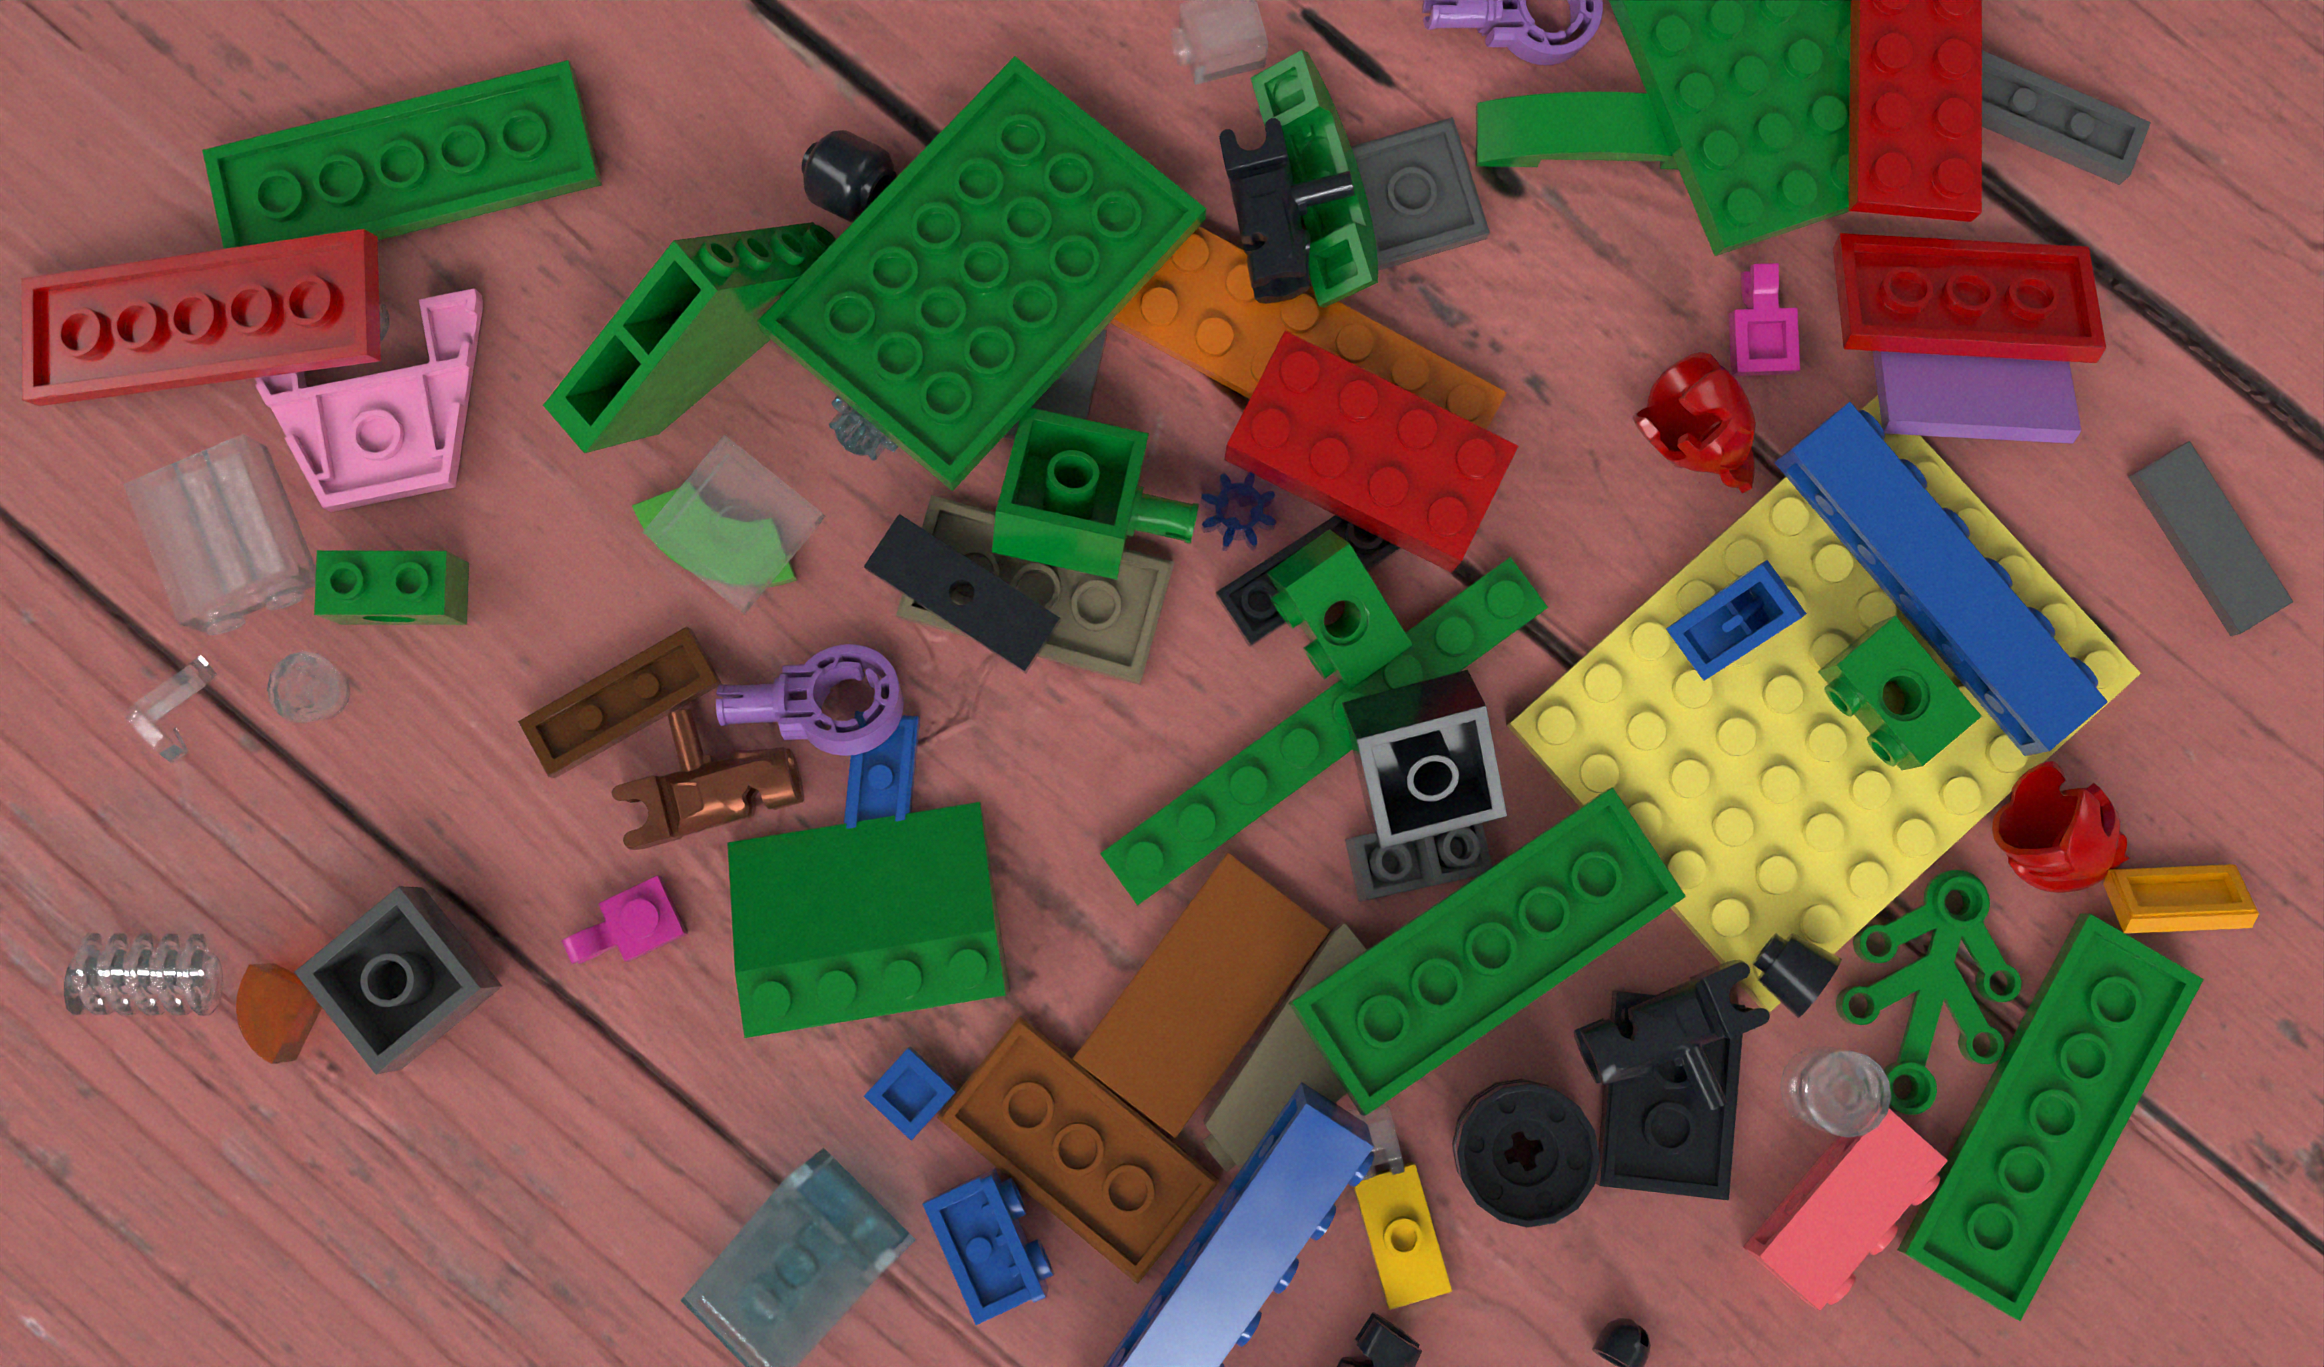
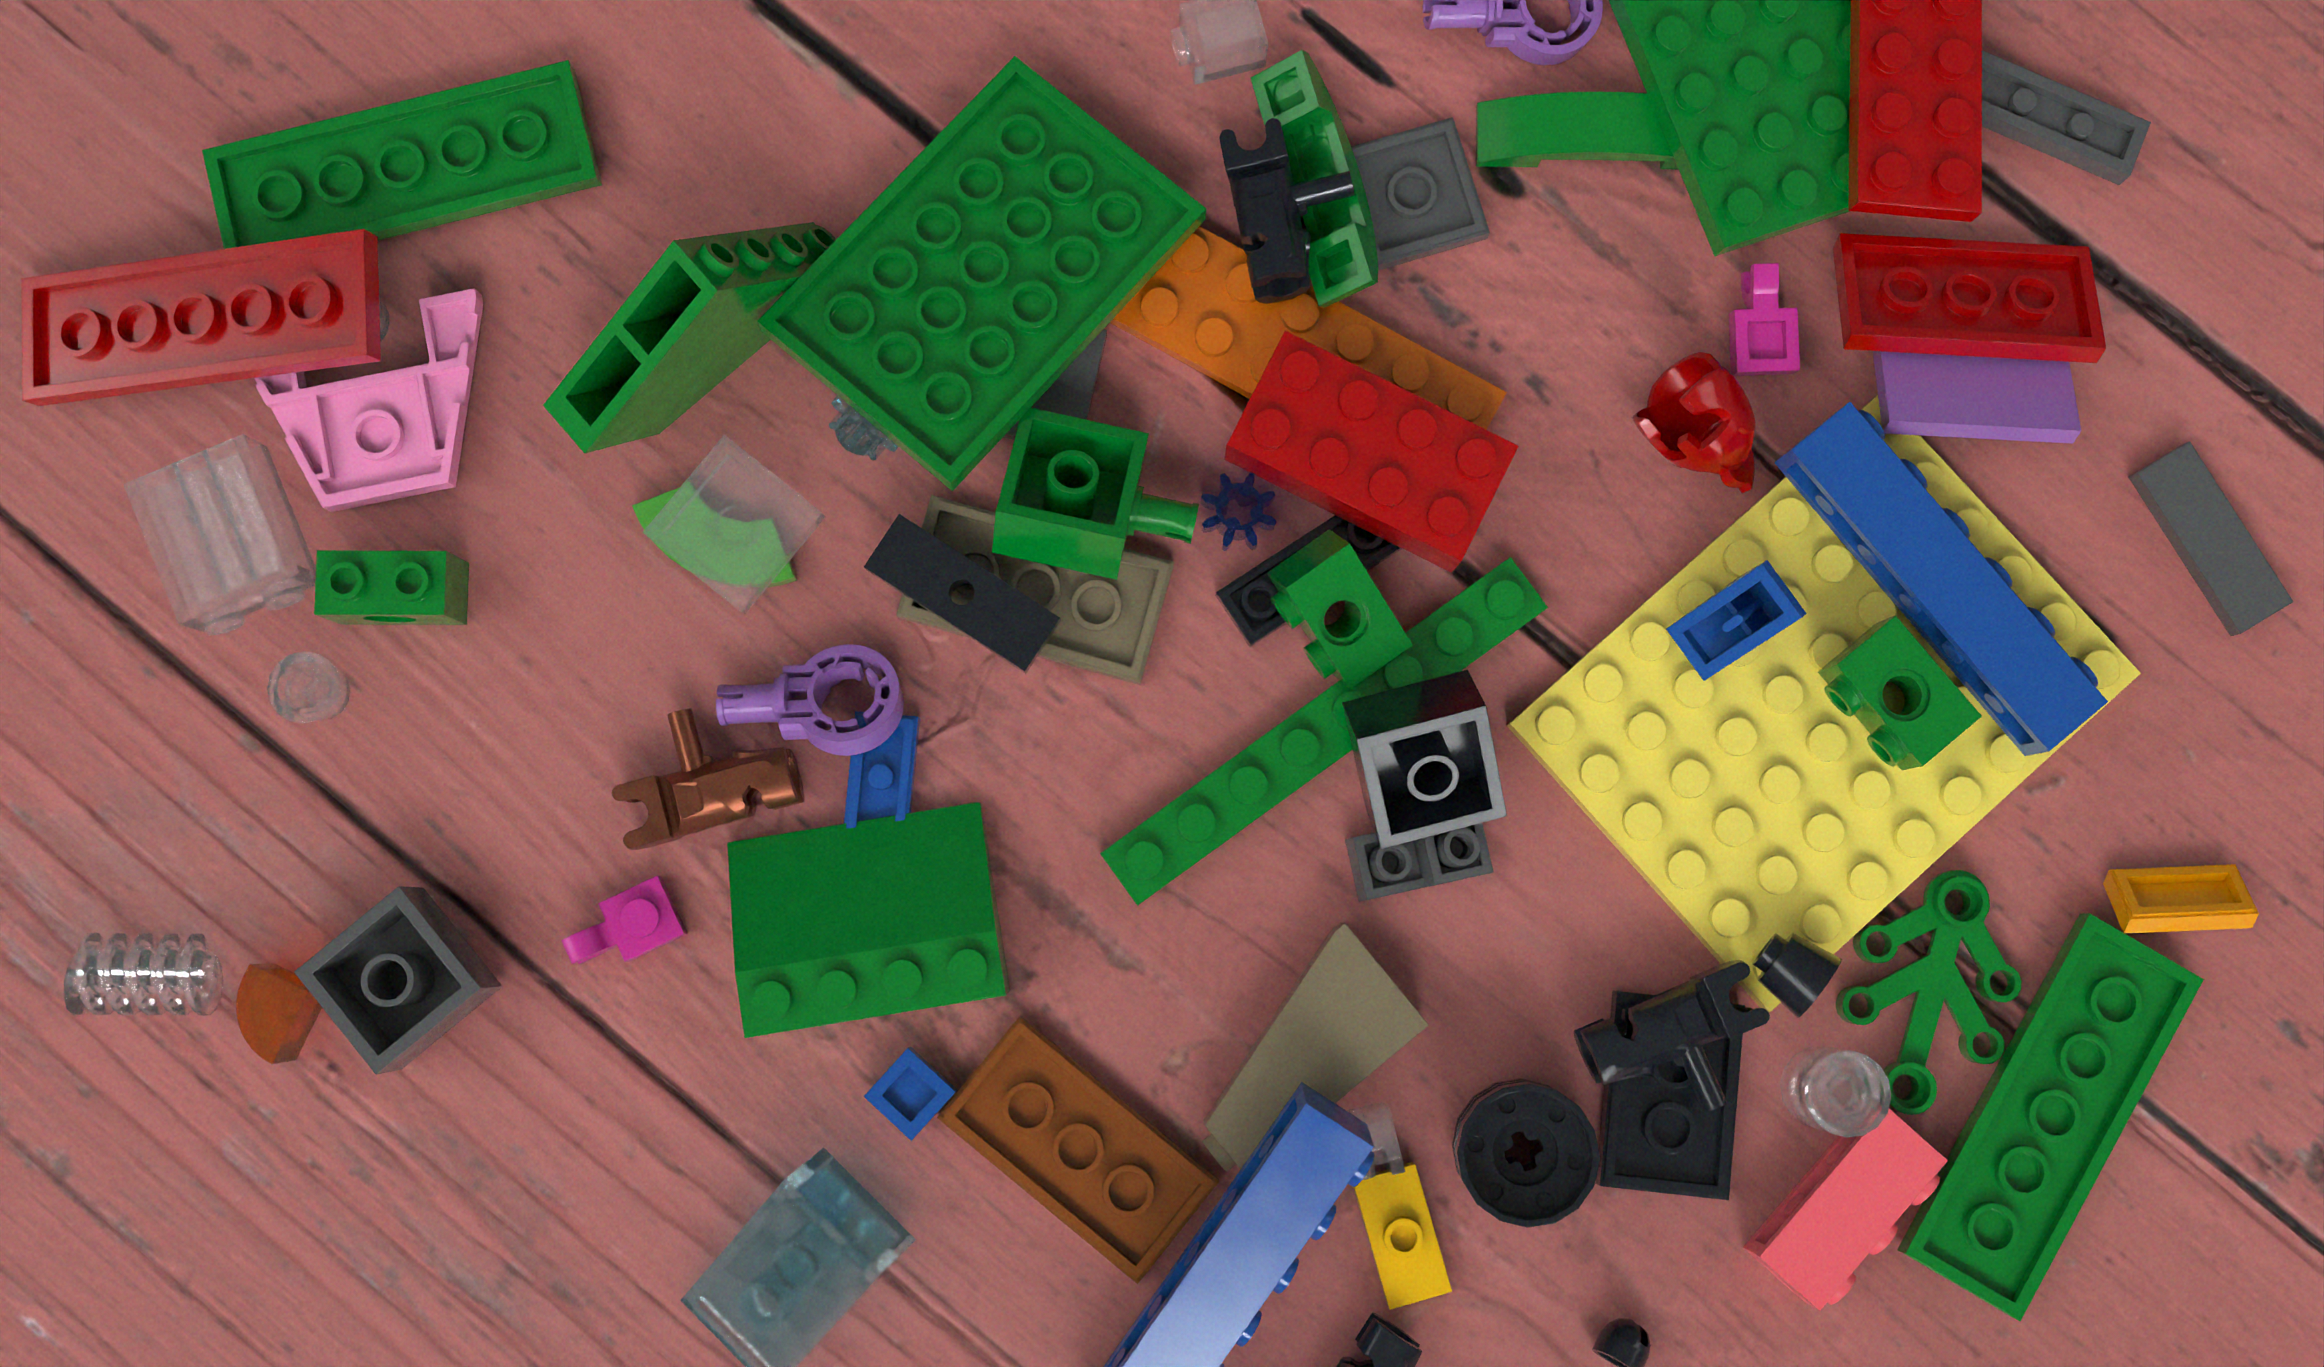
clear tile [122,654,217,763] -> none
reddish brown plate [518,627,722,778] -> none
black head [801,130,897,223] -> none
blue bracket [922,1168,1054,1325] -> none
dark orange tile [1072,853,1330,1138] -> none
green plate [1288,787,1686,1116] -> none
red helmet [1992,761,2130,893] -> none

